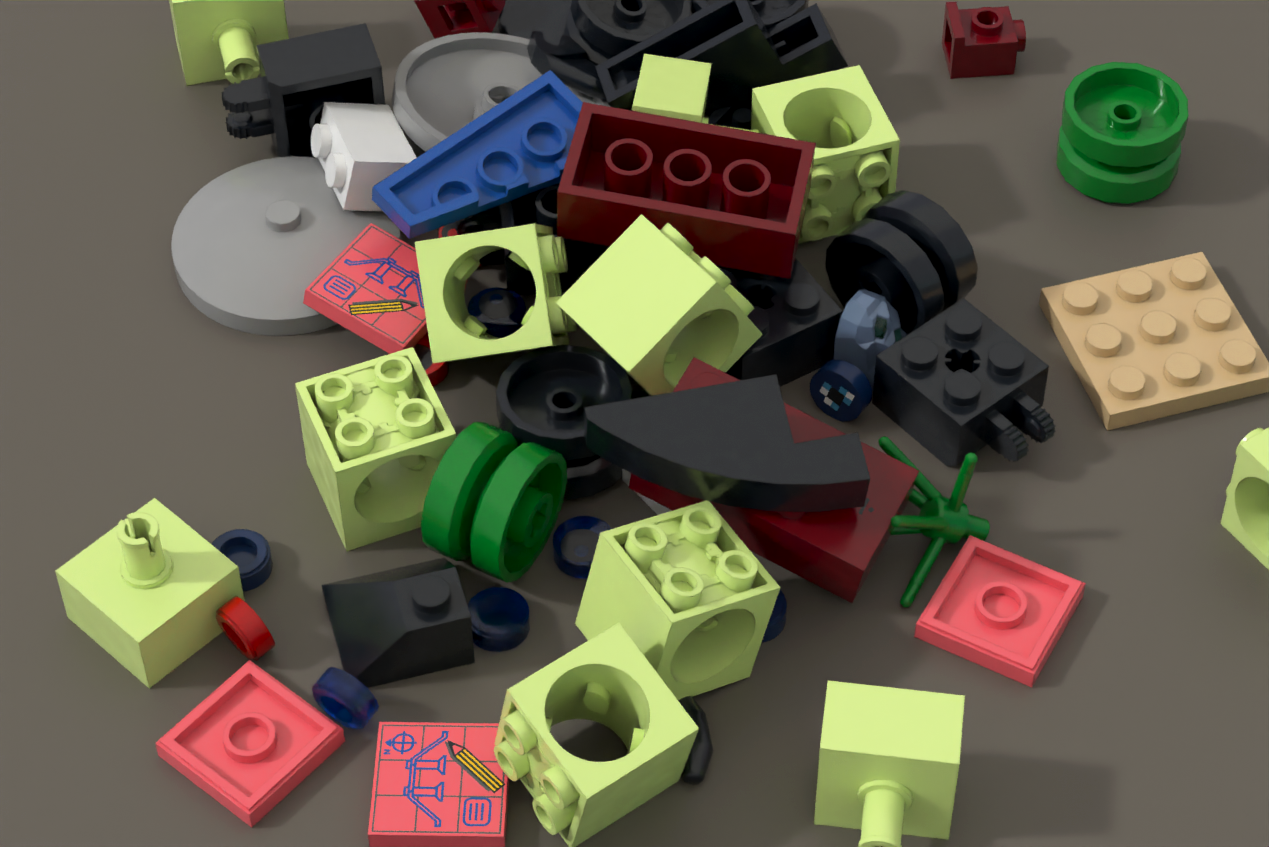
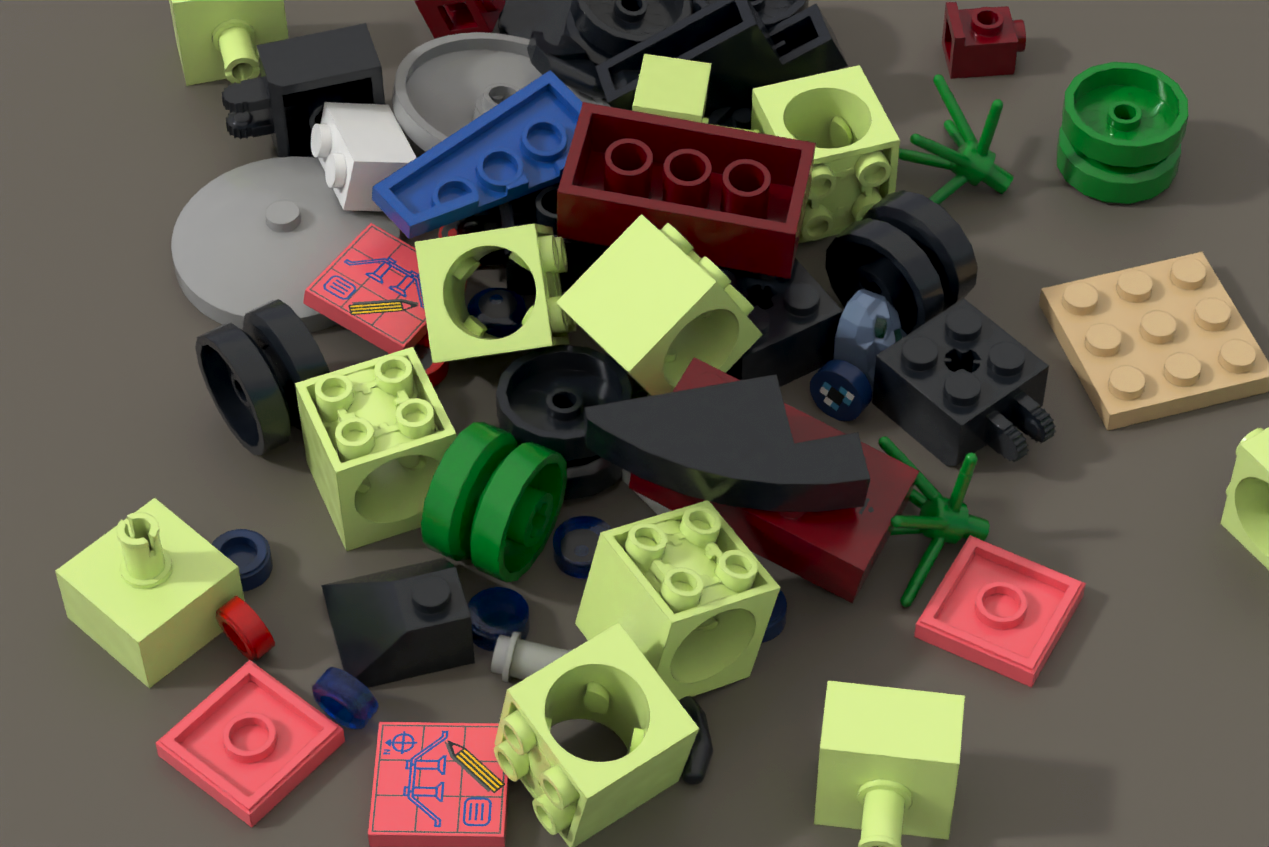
none -> black wheel [195,299,330,455]
none -> light grey pin [491,631,573,683]
none -> green plant [898,74,1014,205]

